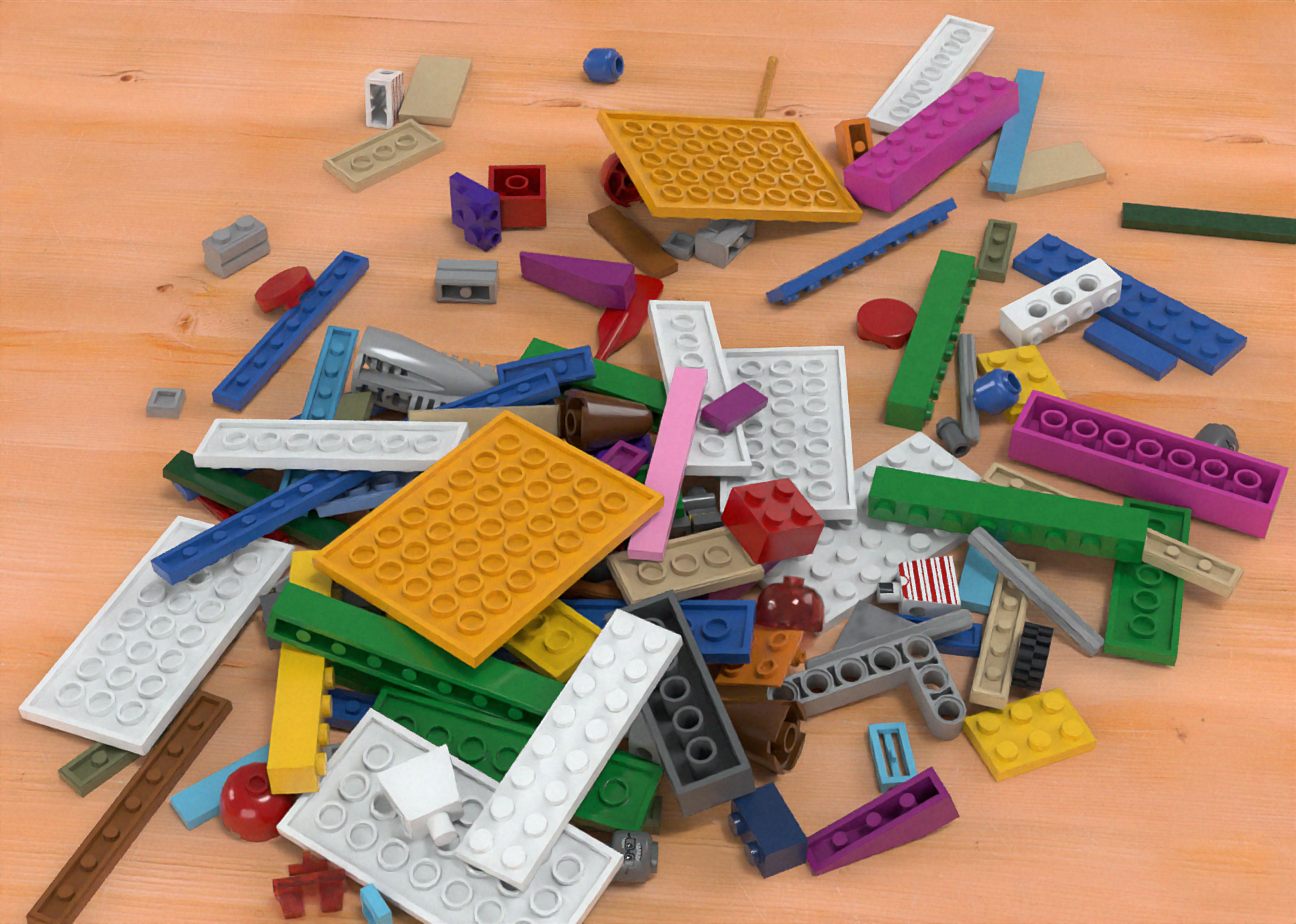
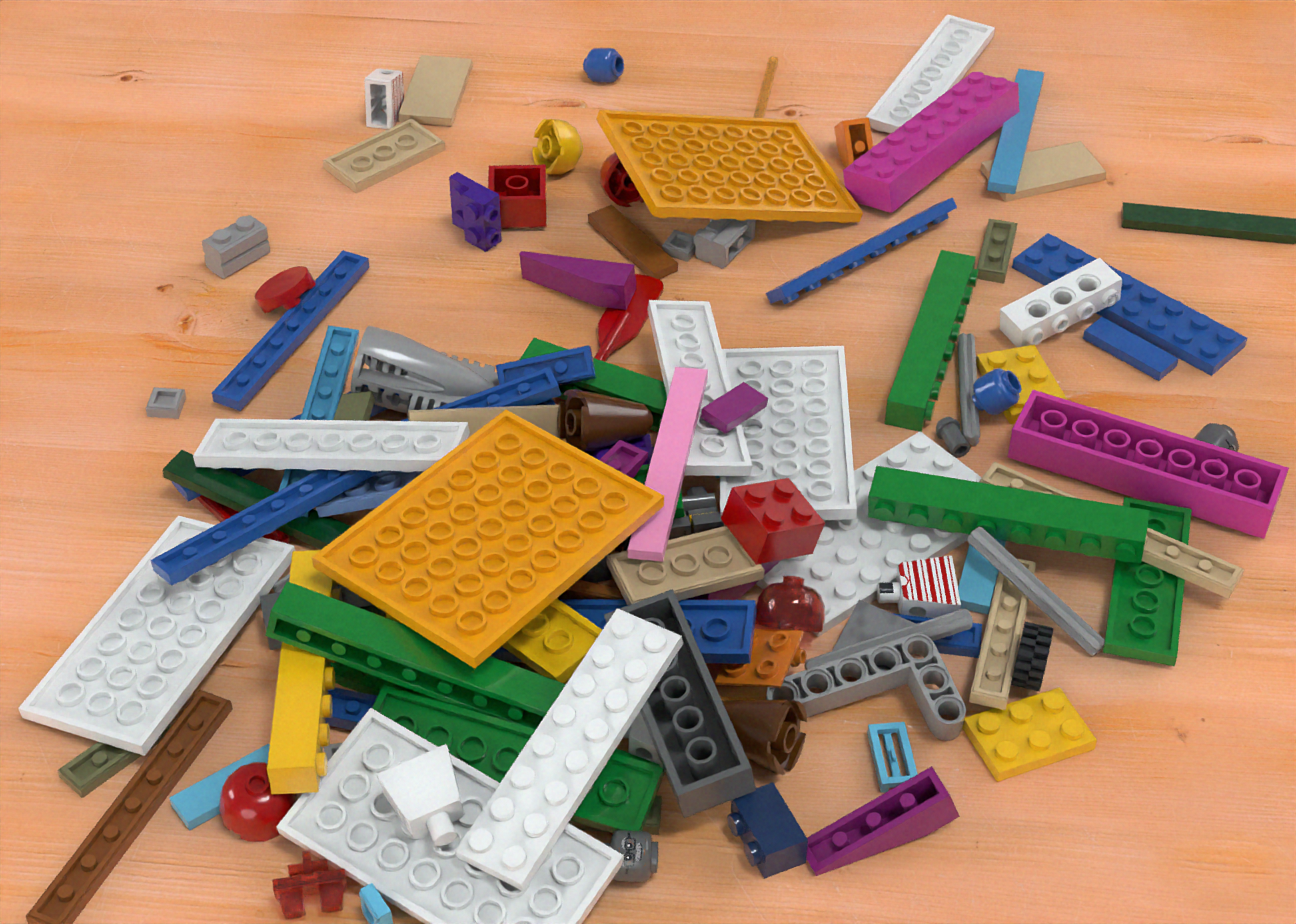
light grey brick [435,259,499,304] -> none
red tile [856,298,917,350] -> none
none -> yellow cylinder [532,119,584,175]

